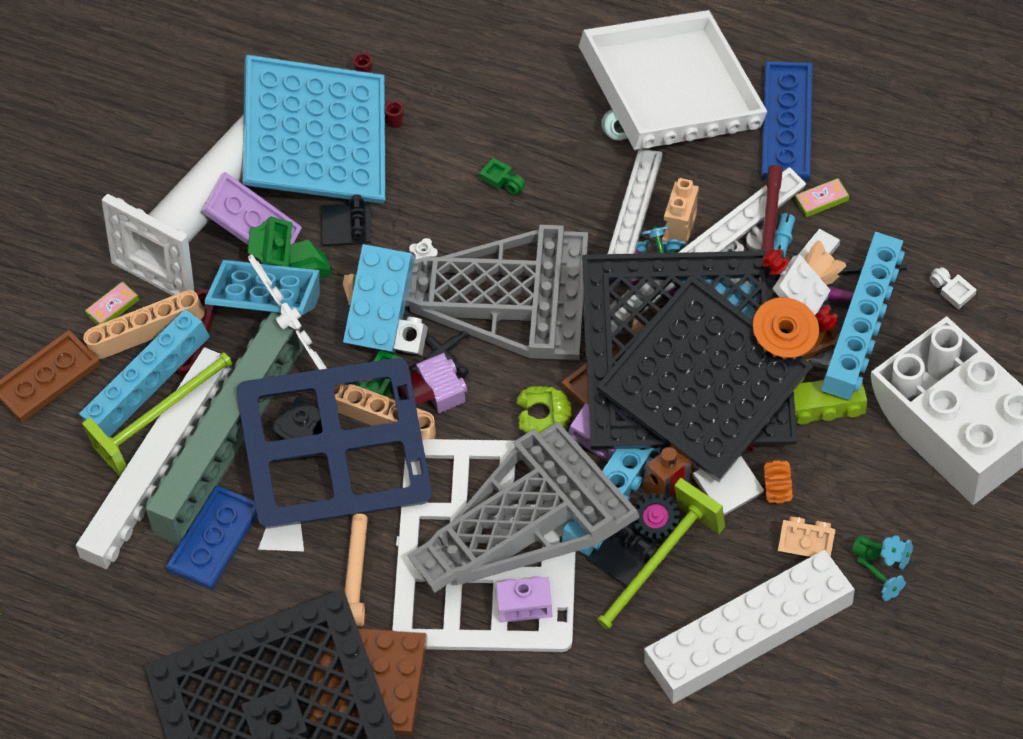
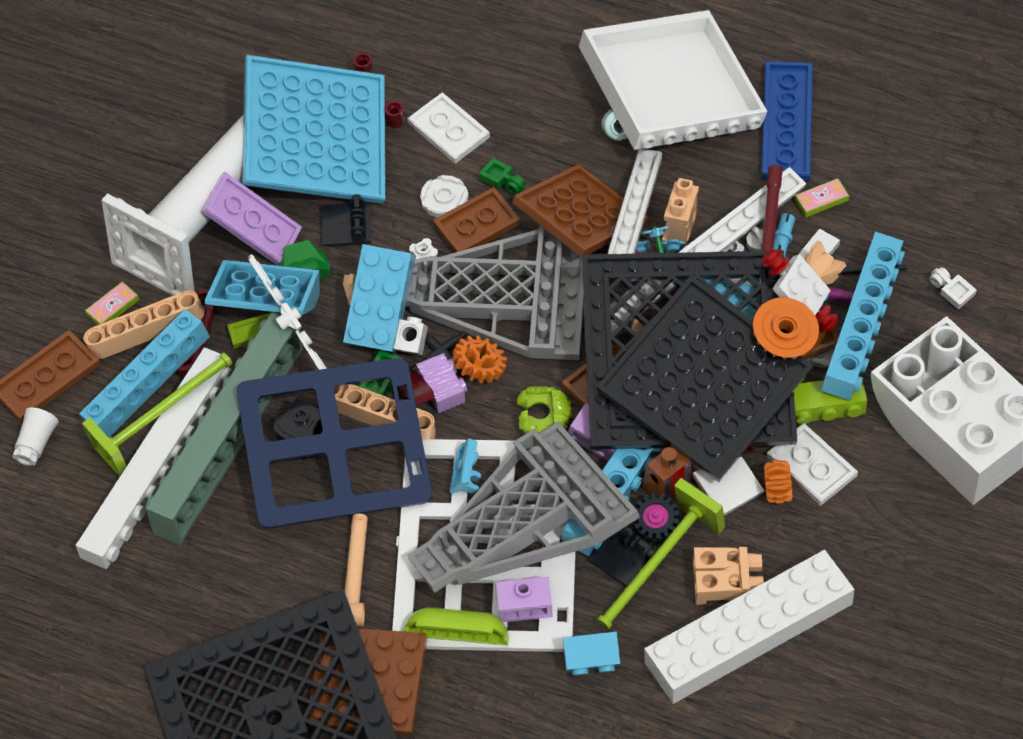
blue tile [166,485,257,590] -> none
green slope [248,216,293,267] -> none
white sticker [258,524,304,551] -> none
light nougat bracket [778,516,836,557] -> none
plant [853,535,913,601] -> none
none -> white plant [12,407,59,466]
none -> lime tile [227,313,270,349]
none -> lime brick [403,607,509,646]
none -> white tile [407,93,490,164]
none -> white tile [420,175,469,218]
none -> dark orange plate [433,187,521,253]
none -> medium azure plate [449,438,481,494]
none -> orange gear [452,335,507,384]
none -> dark orange plate [512,164,648,257]
none -> medium azure brick [563,632,620,676]
none -> light nougat hips [693,547,764,605]
none -> white tile [767,423,858,506]

